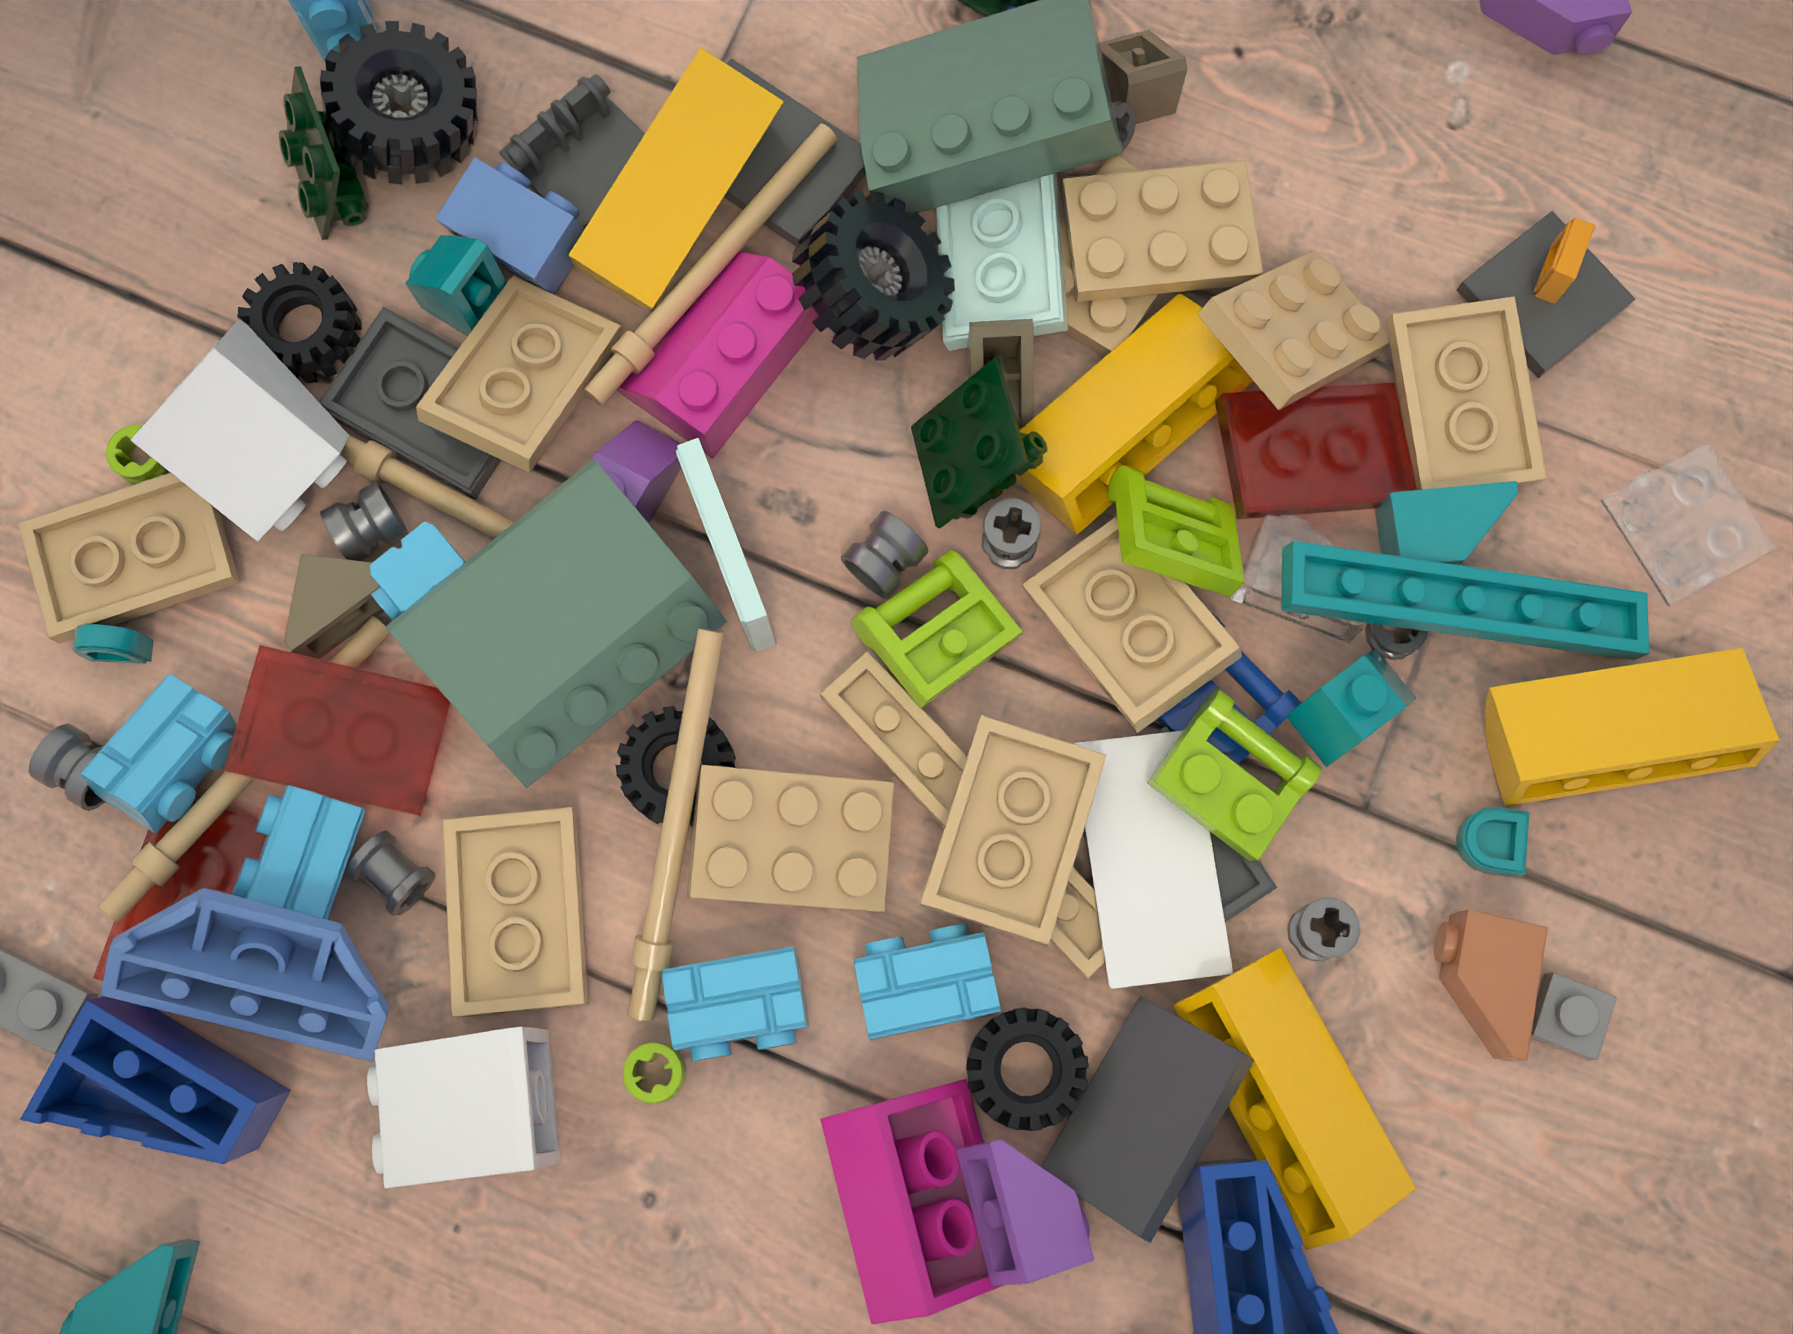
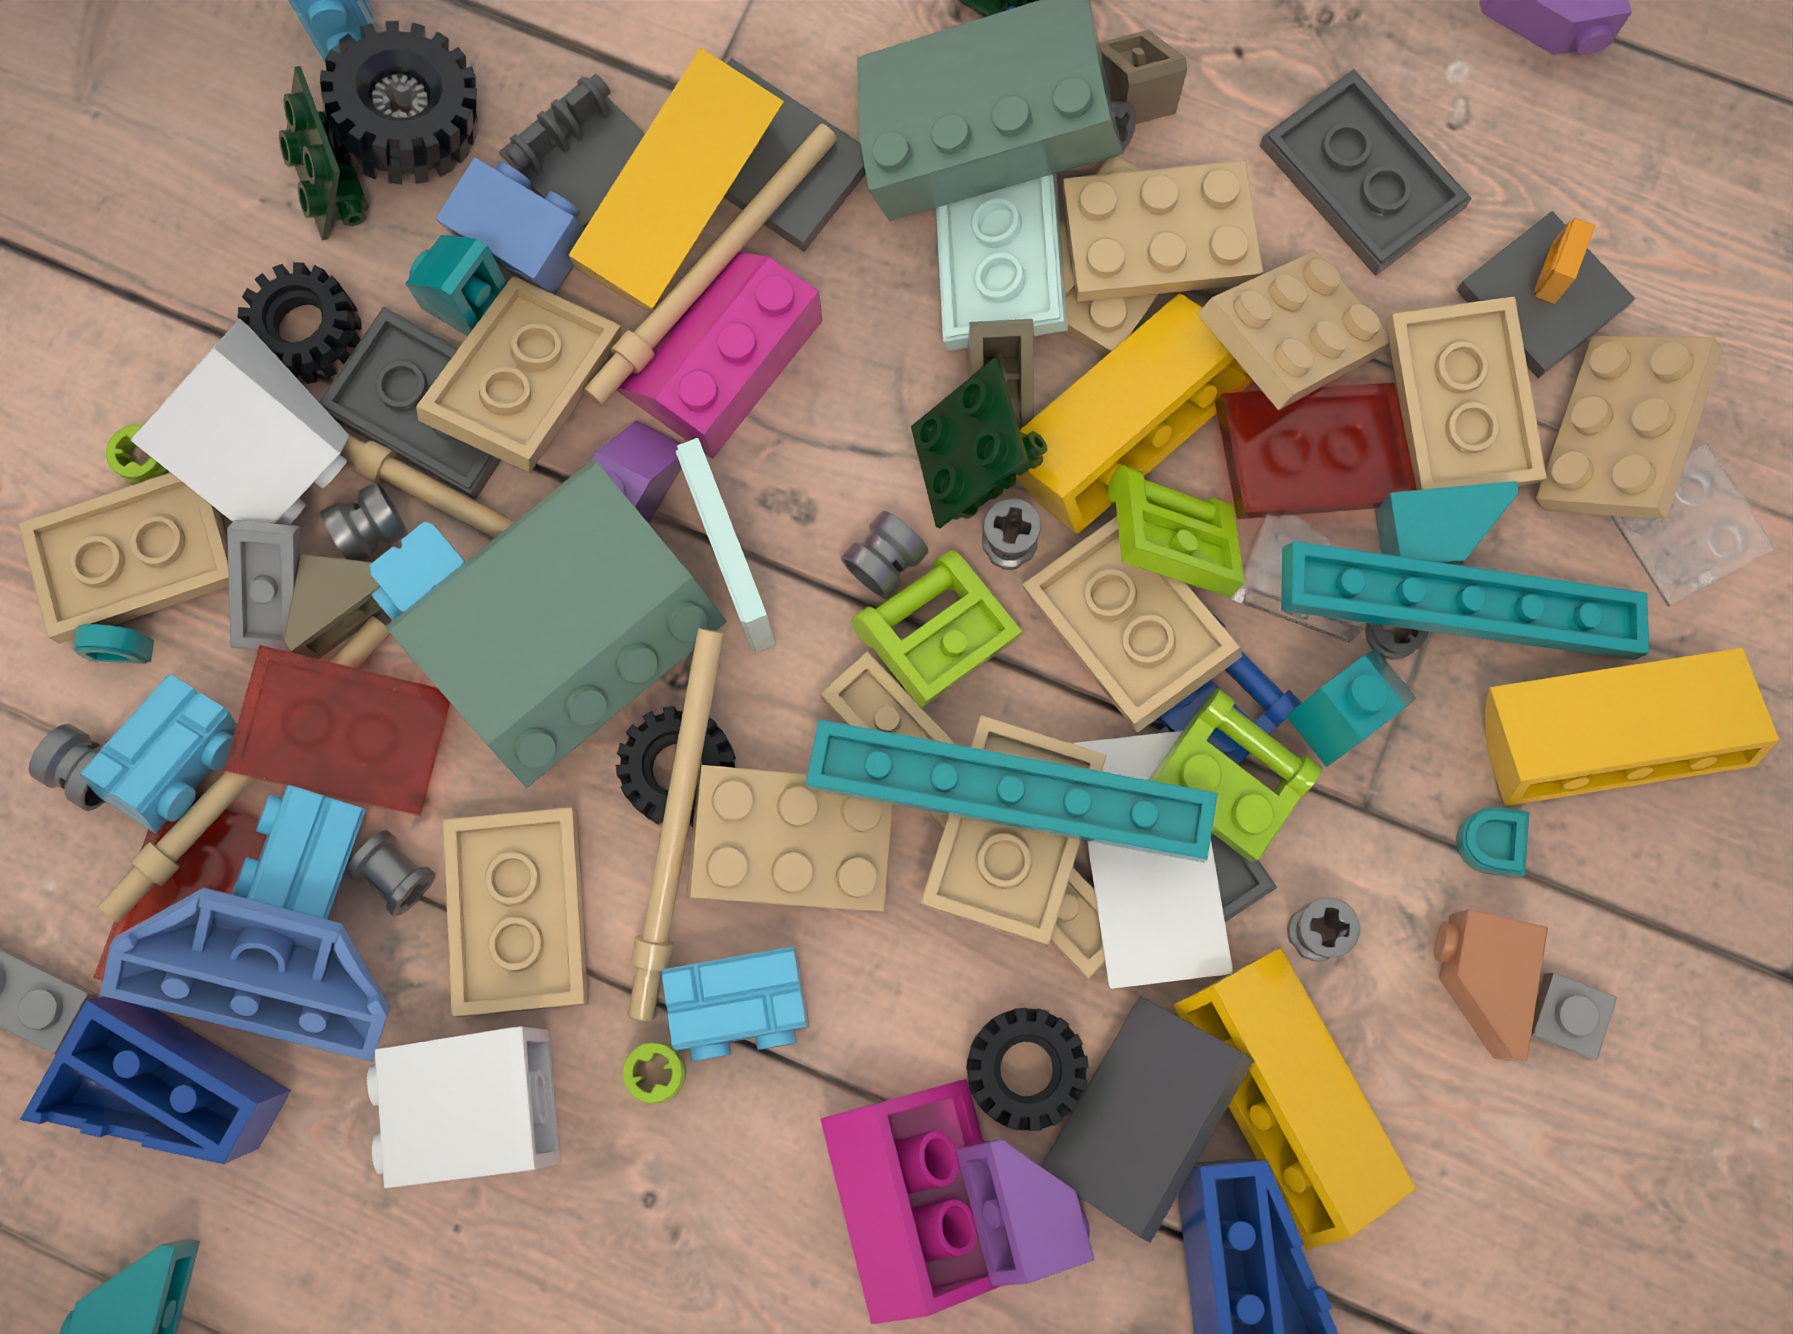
black bush [792,191,955,361] -> none
medium azure brick [853,923,1001,1040] -> none
none -> light grey plate [227,520,300,653]
none -> teal plate [805,719,1218,863]
none -> dark grey tile [1260,69,1472,276]
none -> tan plate [1536,336,1722,520]

